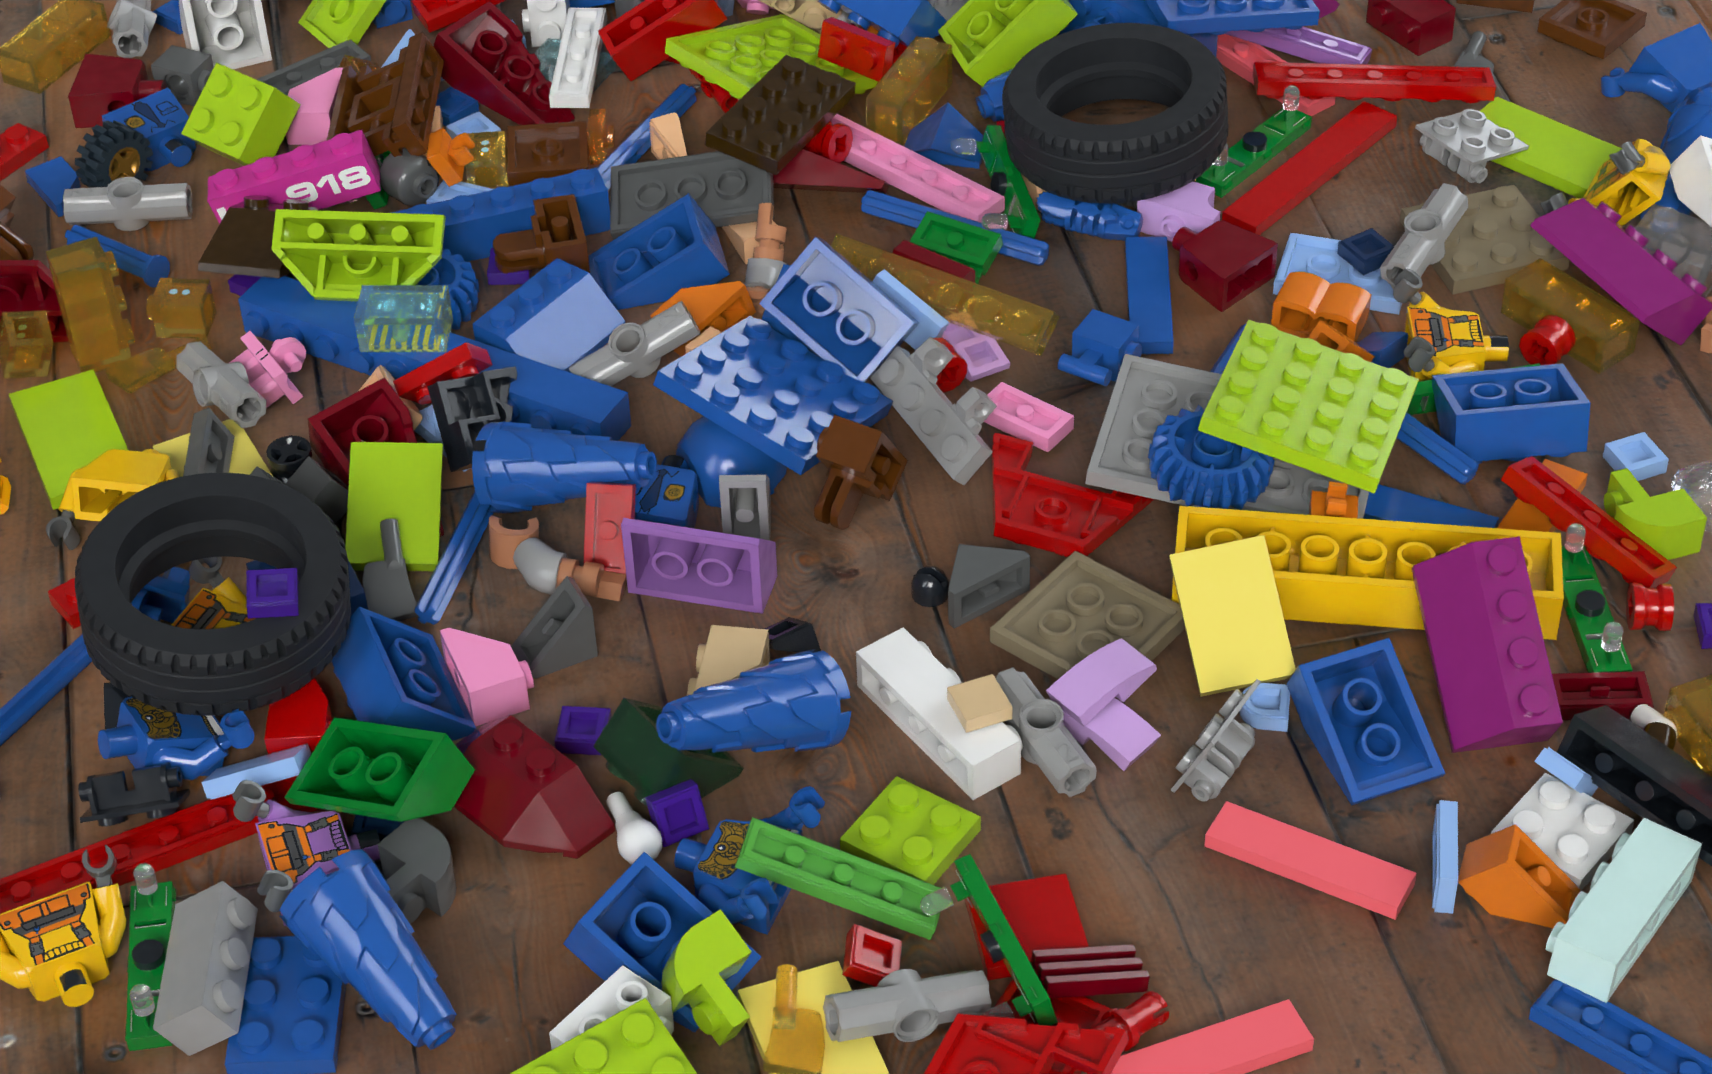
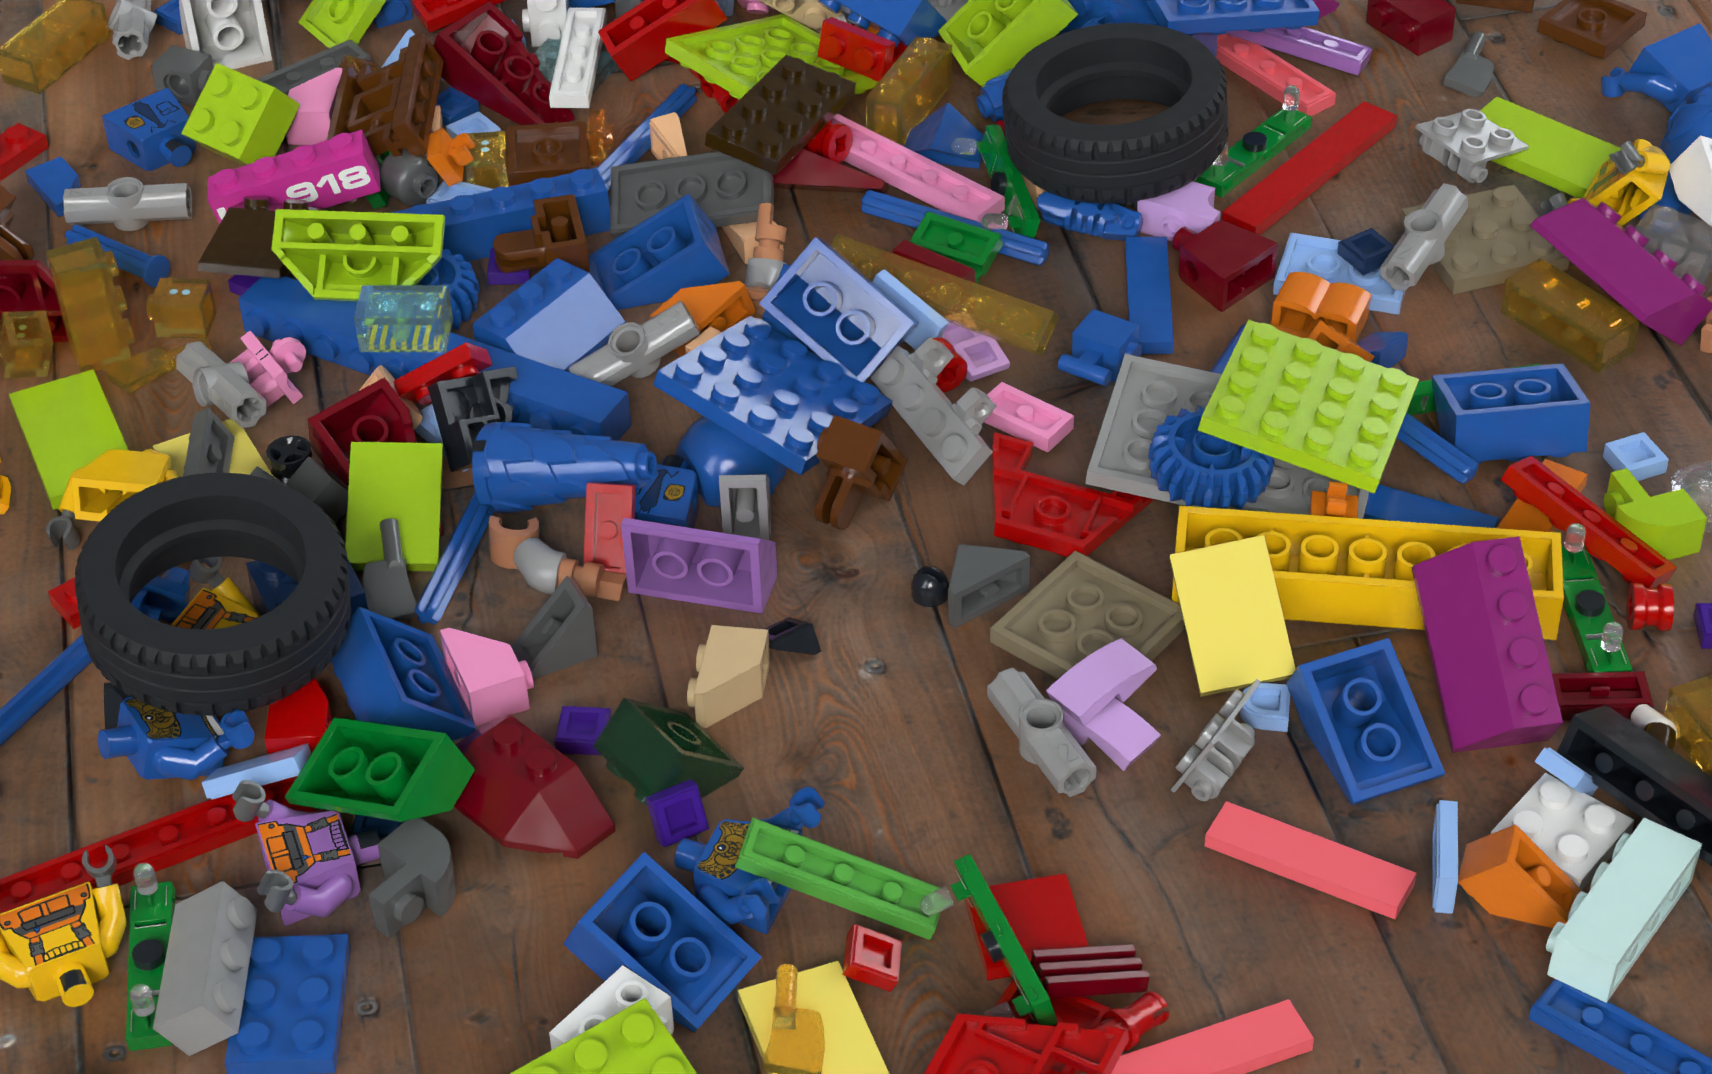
dark red torso [68,54,167,128] -> none
black wheel [75,120,153,188] -> none
black hinge [78,763,190,827] -> none
dark purple tile [246,568,299,619] -> none
blue cone [280,850,457,1050] -> none
white piece [606,792,662,864] -> none
blue cone [656,649,851,753] -> none
lime brick [661,909,752,1047] -> none
light grey piece [823,969,992,1042] -> none
lime plate [840,776,981,885] -> none
white brick [856,627,1023,800] -> none
tan tile [947,674,1012,733] -> none
red plate [1253,62,1496,103] -> none
torso [1393,268,1509,382] -> none
red wheel [1519,315,1576,365] -> none

